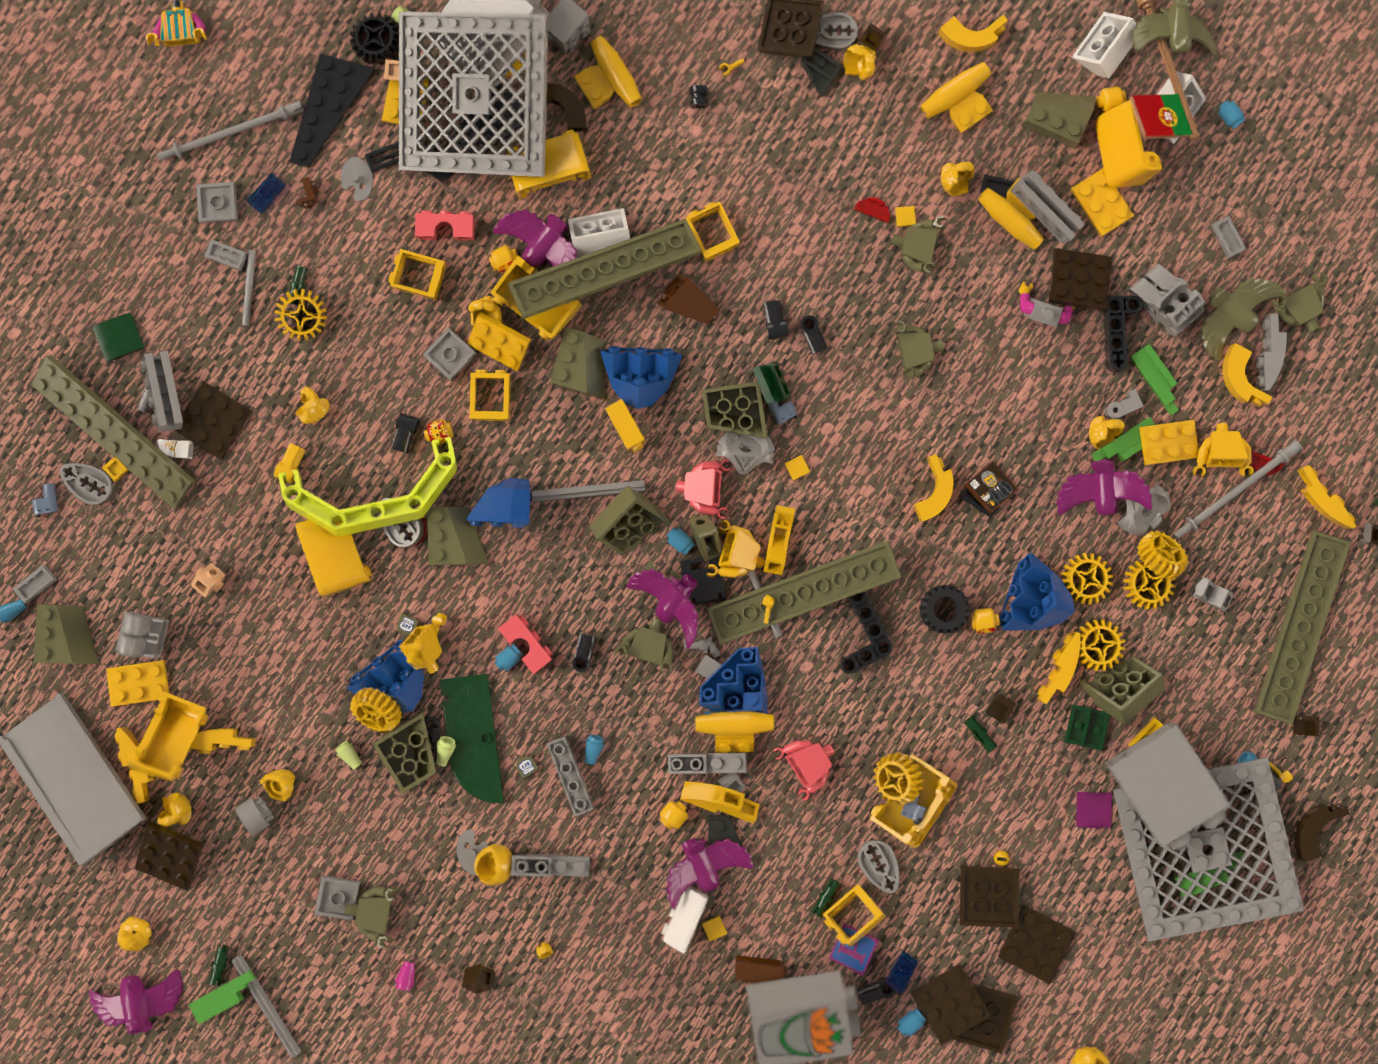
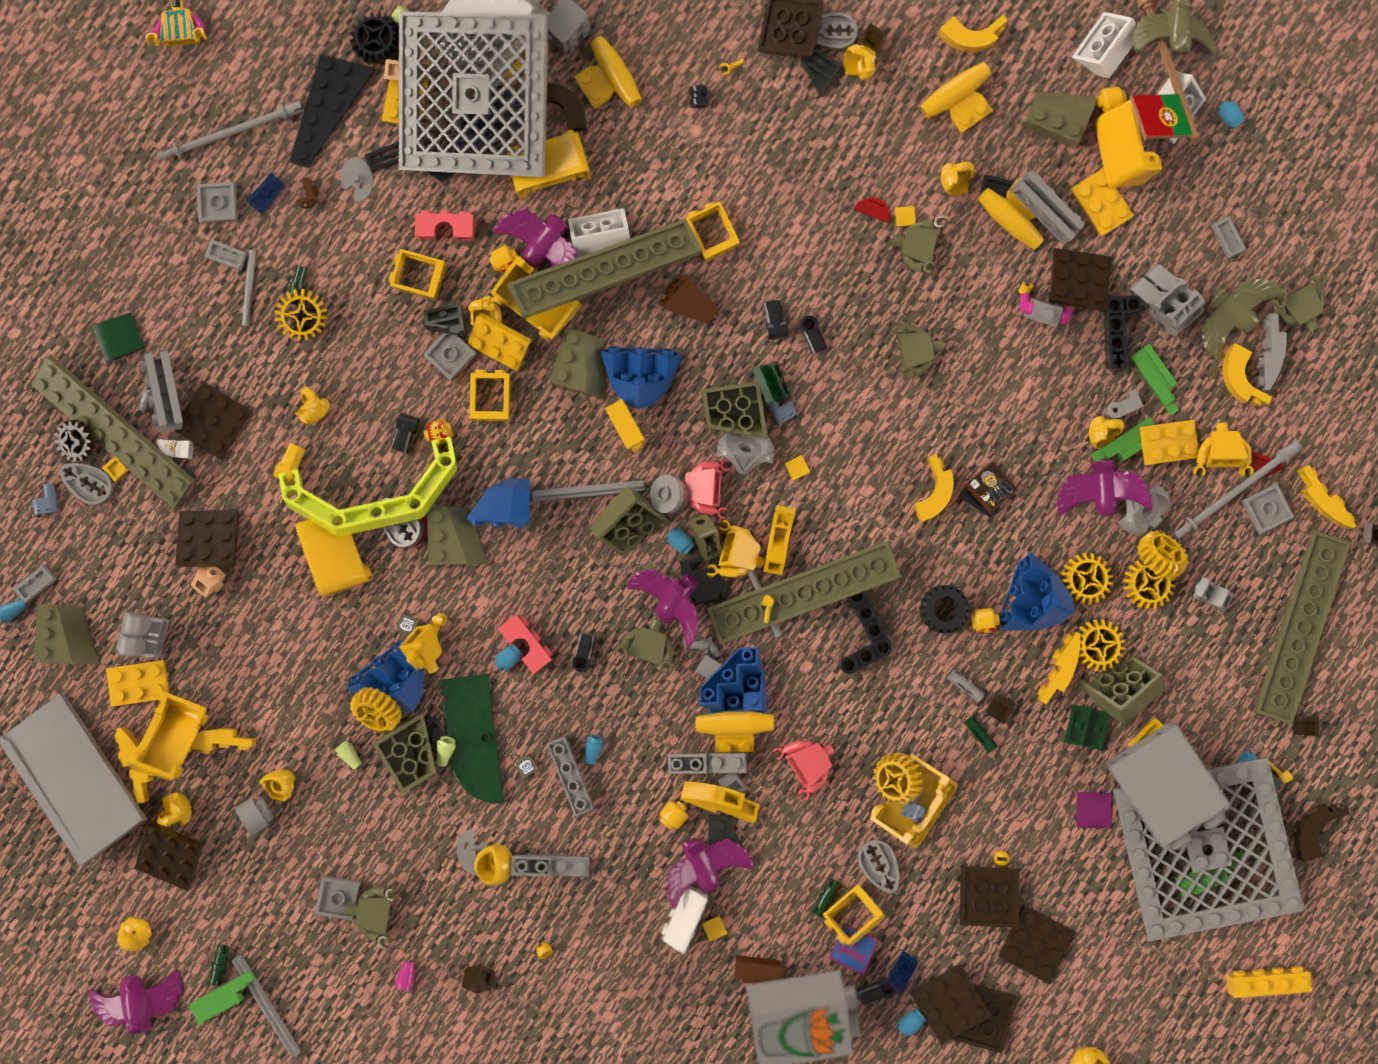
none -> gear [54,420,96,462]
none -> dark brown plate [175,509,239,567]
none -> pearl dark grey wing [423,303,466,336]
none -> light grey piece [650,475,689,514]
none -> light grey pin [947,669,985,703]
none -> yellow brick [1226,966,1312,998]
none -> light grey plate [1241,483,1295,535]

